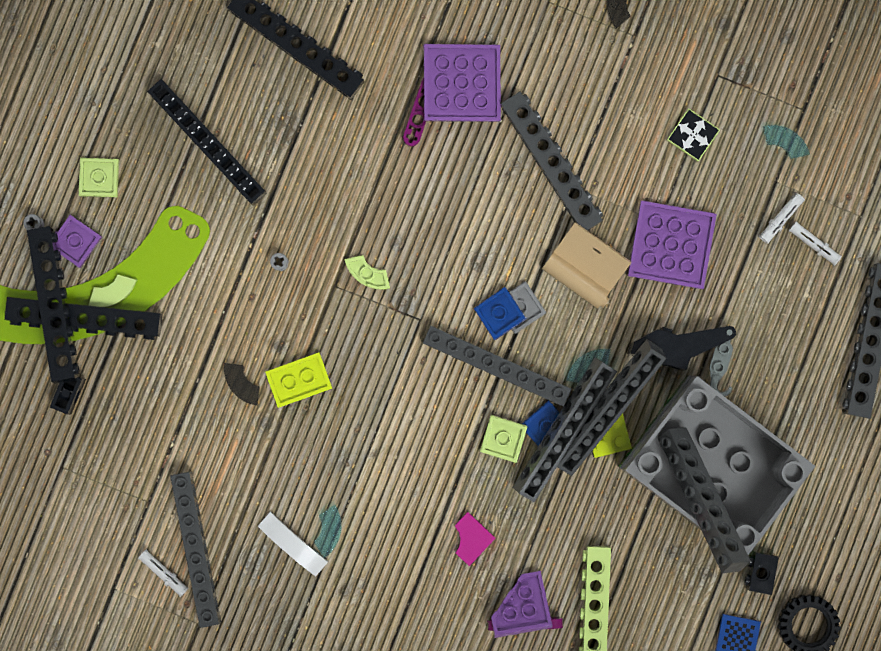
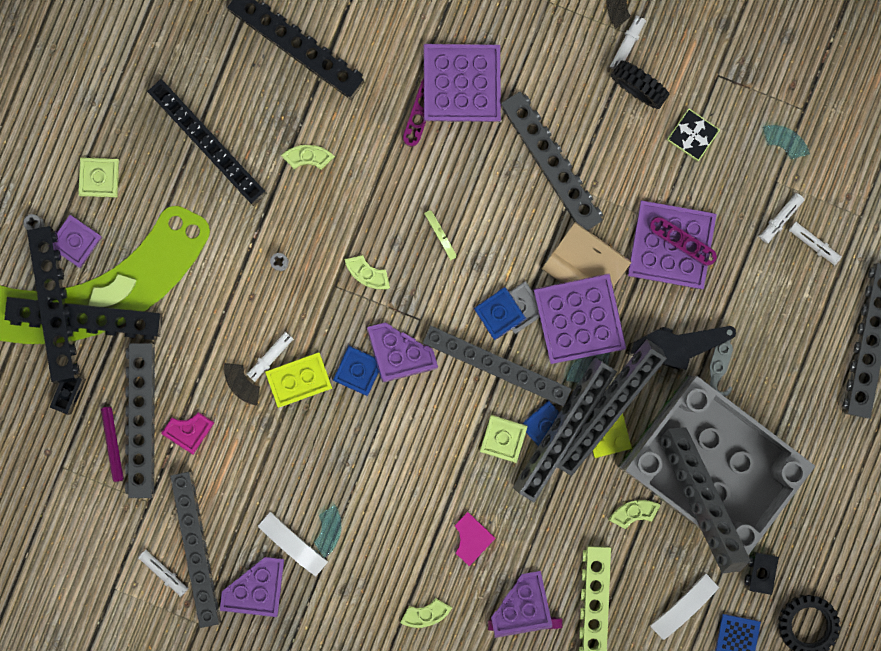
none -> magenta axle [101,406,124,482]
none -> dark grey brick [125,344,155,498]
none -> dark pink tile [161,412,215,455]
none -> medium lavender plate [220,557,284,617]
none -> white pin [246,332,294,382]
none -> yellowish green tile [281,145,335,170]
none -> blue tile [333,346,379,396]
none -> medium lavender plate [366,323,438,383]
none -> yellowish green tile [400,598,452,628]
none -> yellowish green tile [424,210,457,260]
none -> medium lavender plate [534,273,626,364]
none -> yellowish green tile [608,500,661,529]
none -> white pin [609,16,646,70]
none -> black tyre [611,60,670,109]
none -> magenta beam [650,217,717,266]
none -> white slope [650,573,719,640]

